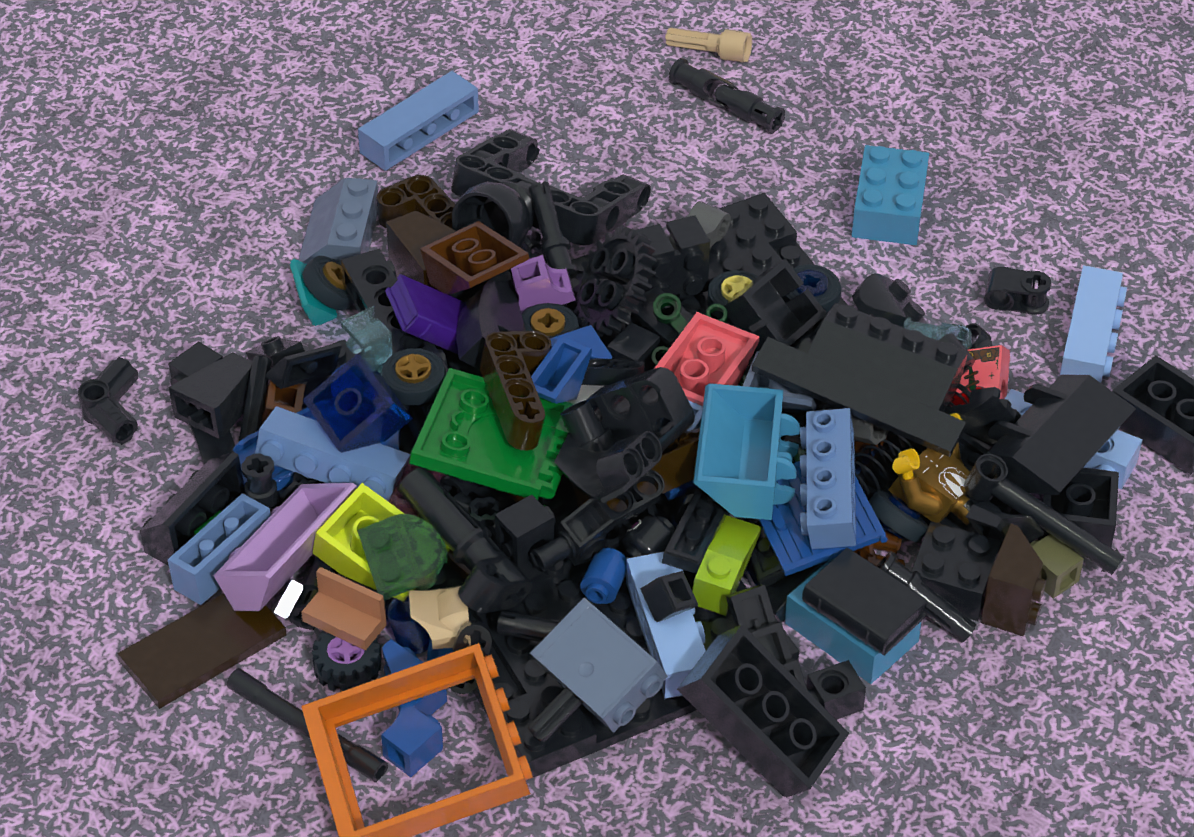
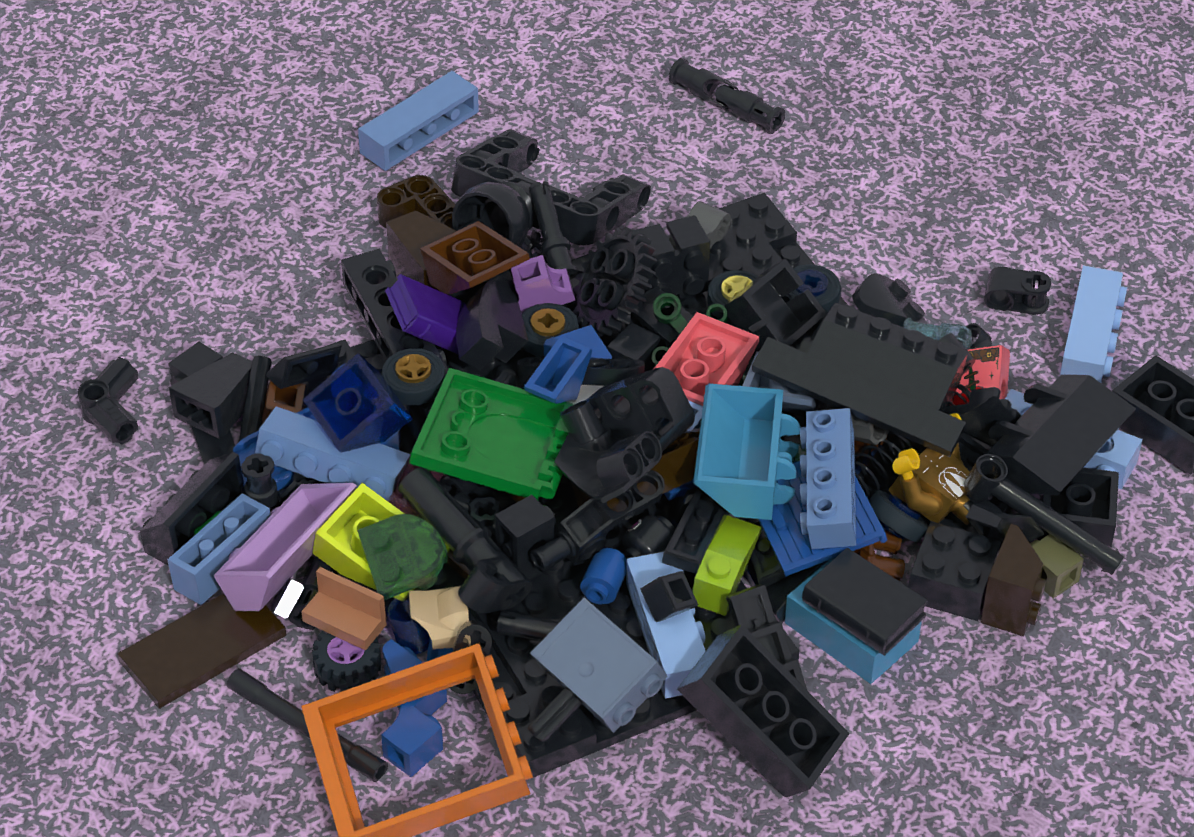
black plate [246,336,305,367] -> none
teal slope [290,259,337,326] -> none
sand blue slope [298,178,378,264] -> none
black wheel [302,256,354,311] -> none
clear light blue window [341,305,393,396] -> none
dark brown beam [480,331,551,451] -> none
tan piece [665,28,752,62] -> none
black brick [806,660,866,720] -> none
dark azure brick [852,145,929,245] -> none
black pin [876,551,977,643] -> none

